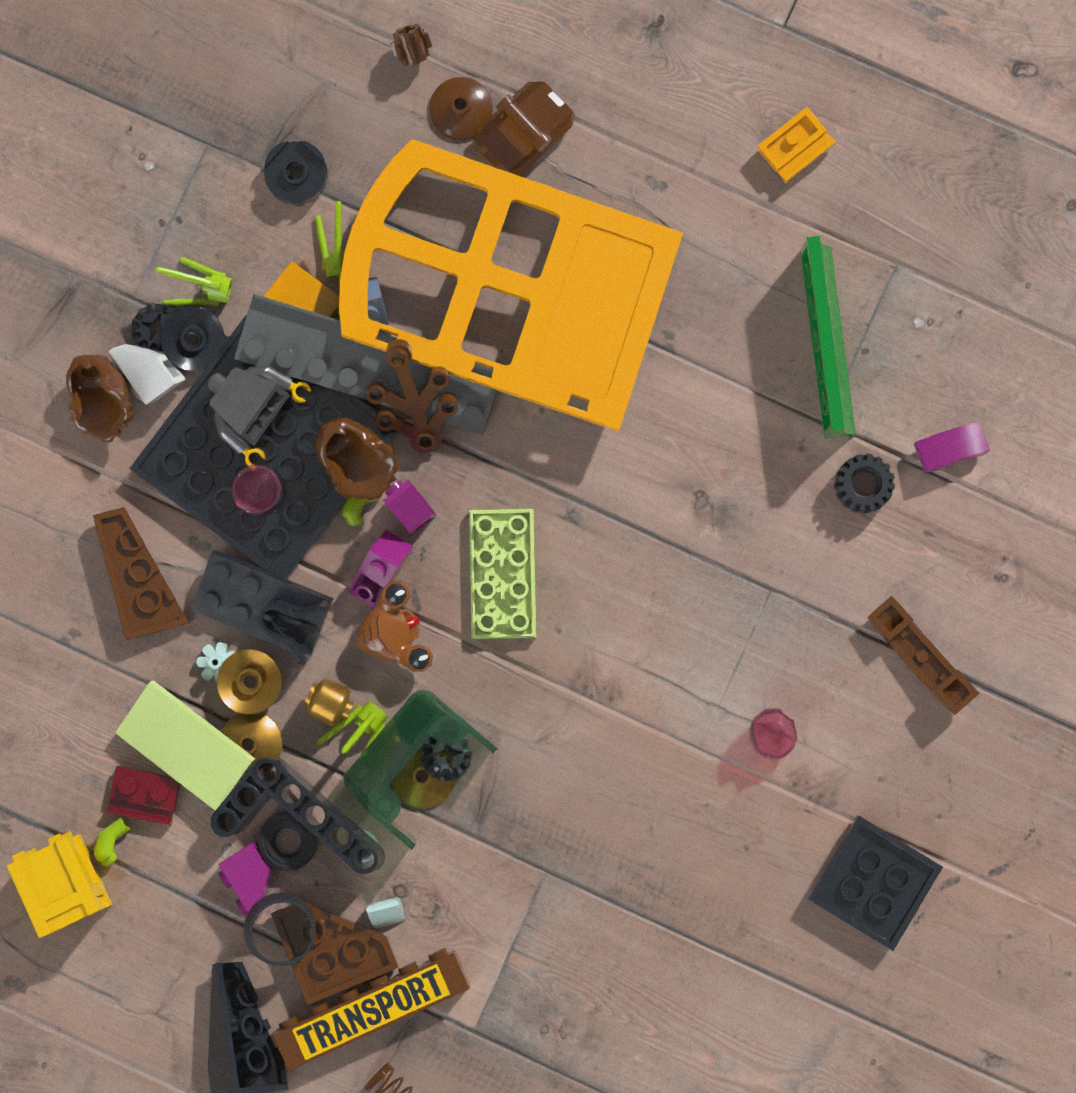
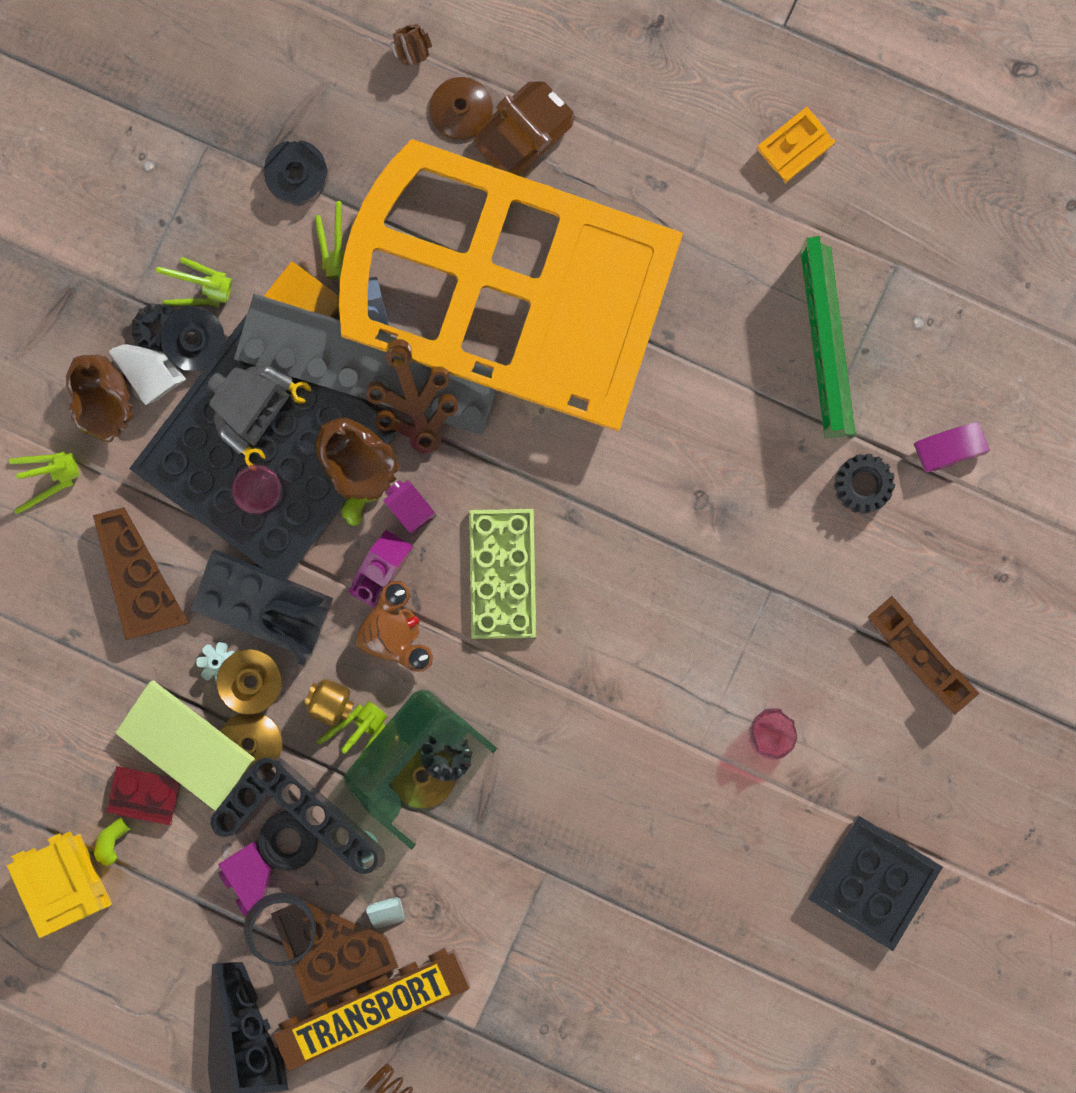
none -> lime plant [8,452,80,514]

